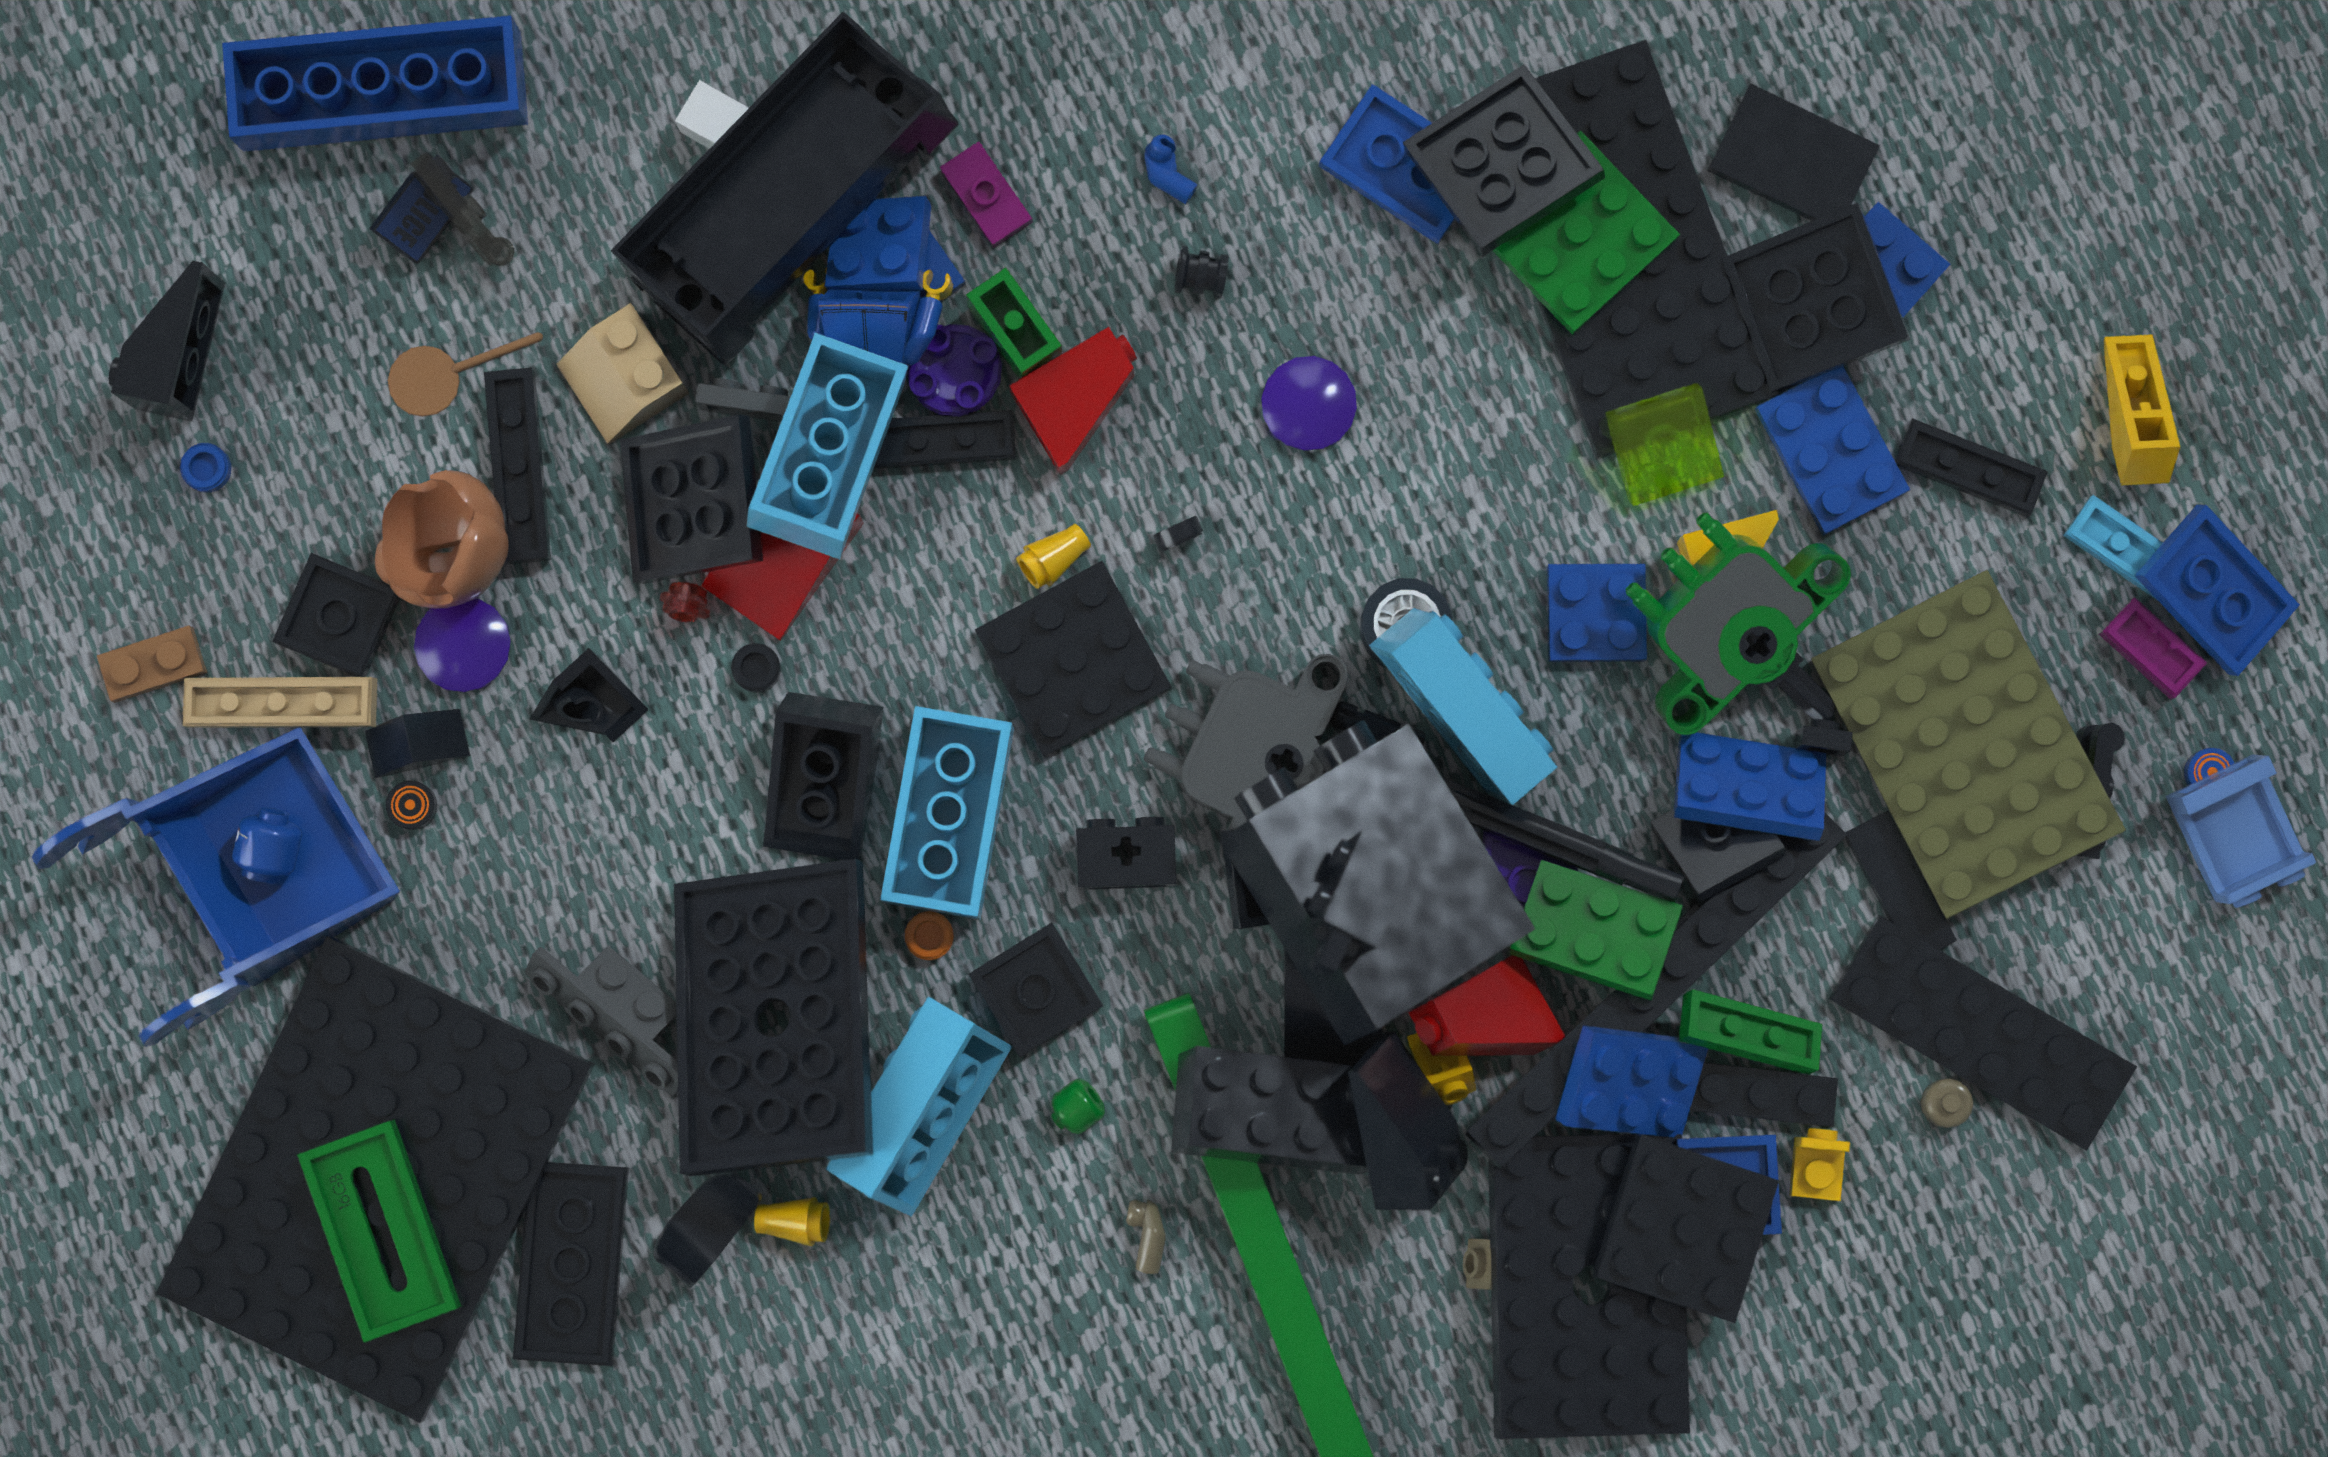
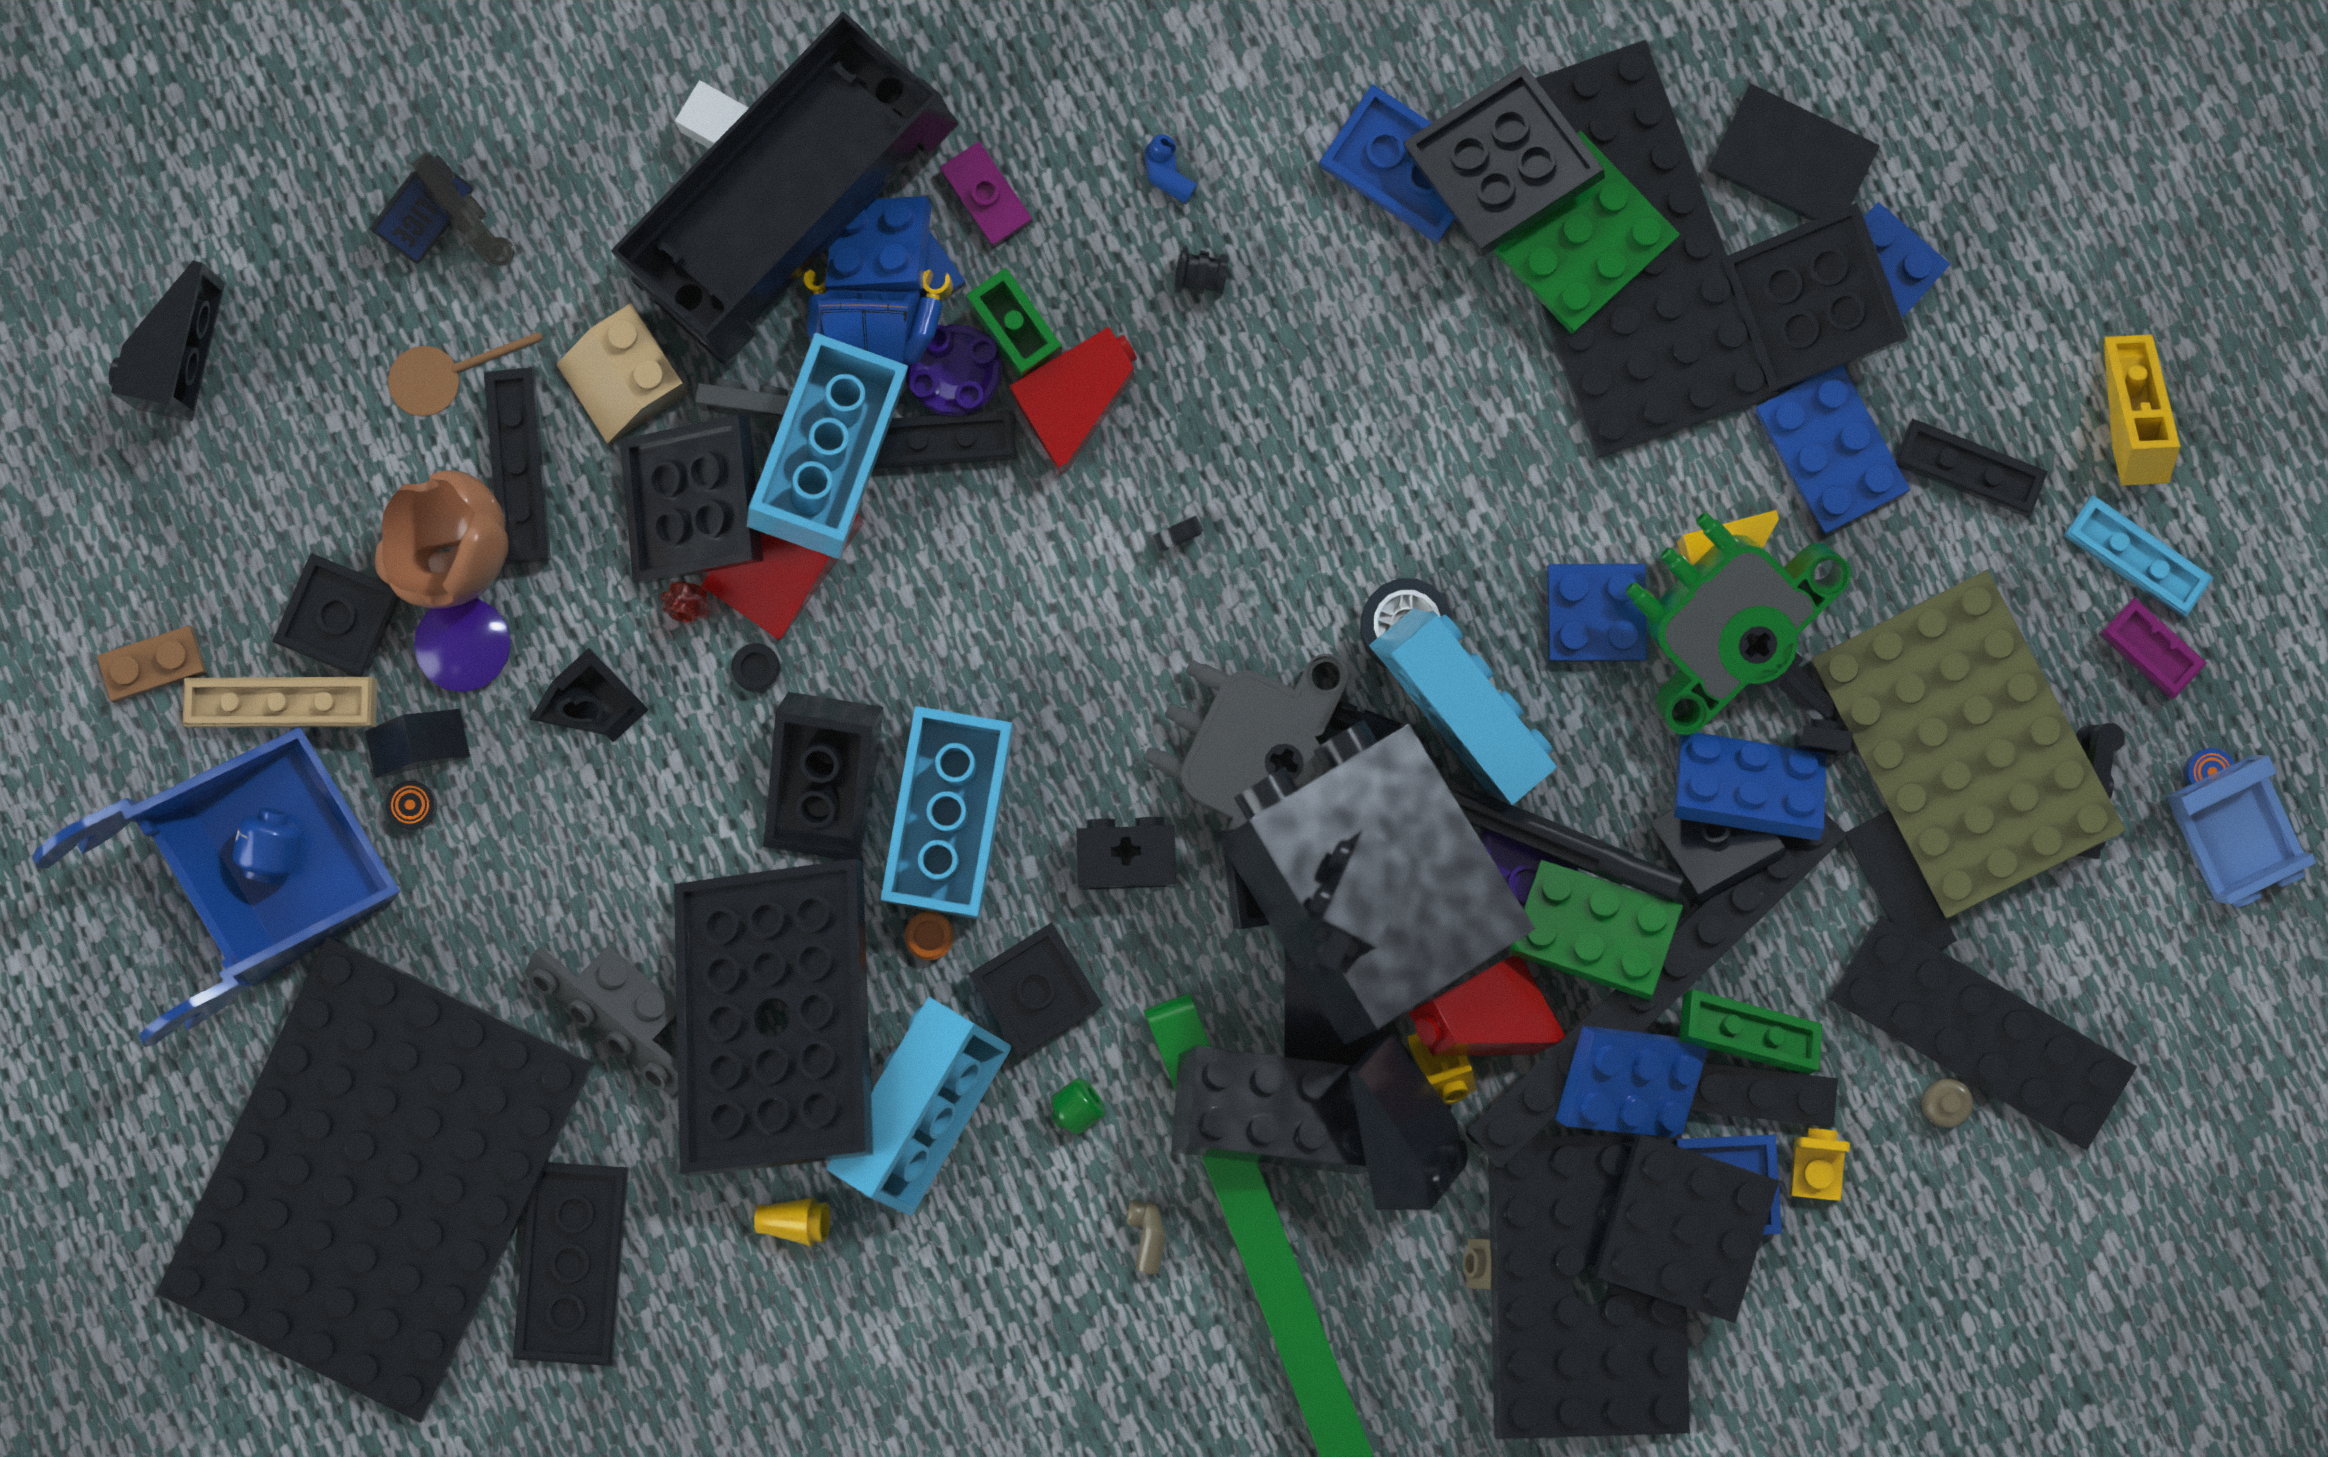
blue tile [180,443,232,493] -> none
blue brick [222,16,529,152] -> none
green piece [297,1119,461,1343] -> none
black piece [653,1172,763,1288] -> none
black plate [975,561,1172,758] -> none
yellow cone [1016,524,1091,589] -> none
dark purple dish [1261,356,1357,451] -> none
clear neon green plate [1605,383,1725,506] -> none
blue plate [2134,505,2300,676] -> none

